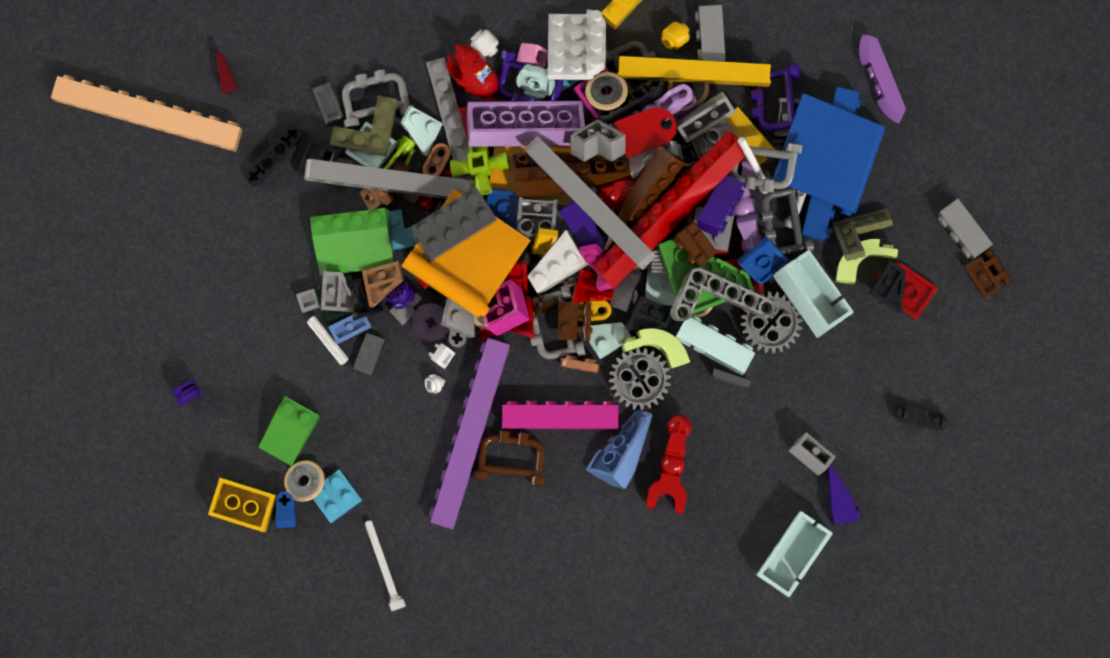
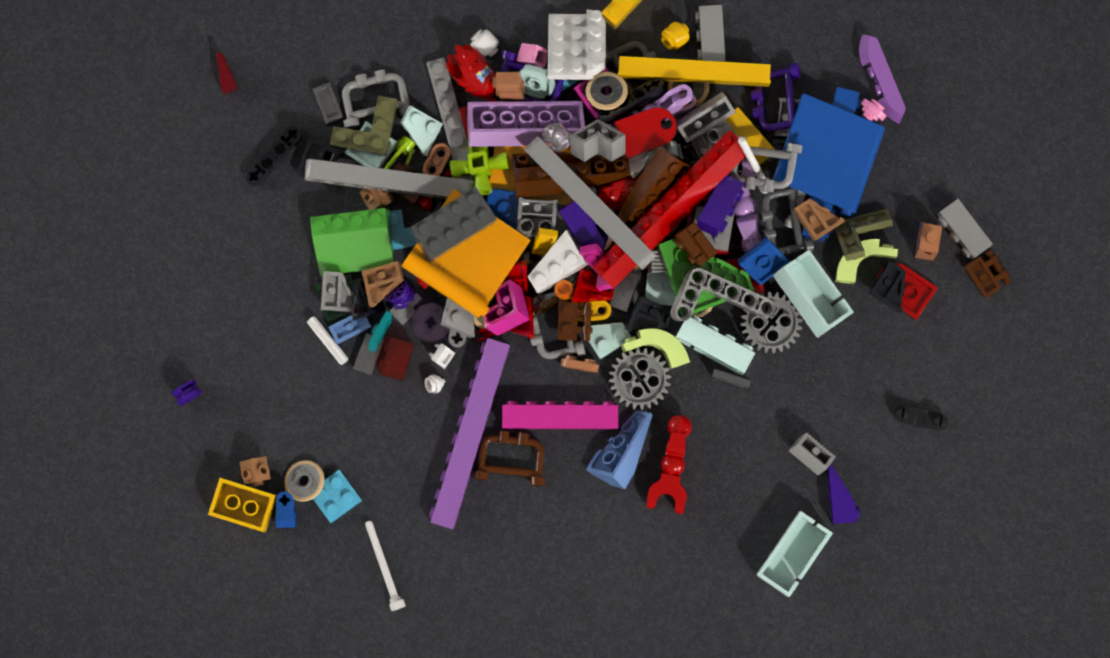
light nougat brick [51,75,243,152] -> none
bright green slope [258,396,320,466] -> none
light grey plate [296,288,321,313] -> none
none -> medium nougat brick [239,456,271,487]
none -> teal plate [368,311,393,352]
none -> clear red brick [378,337,414,382]
none -> nougat brick [493,72,525,101]
none -> clear head [542,123,571,152]
none -> orange tile [554,280,574,300]
none -> medium nougat wing [793,198,845,242]
none -> bright pink plate [861,99,886,121]
none -> nougat torso [914,222,942,261]

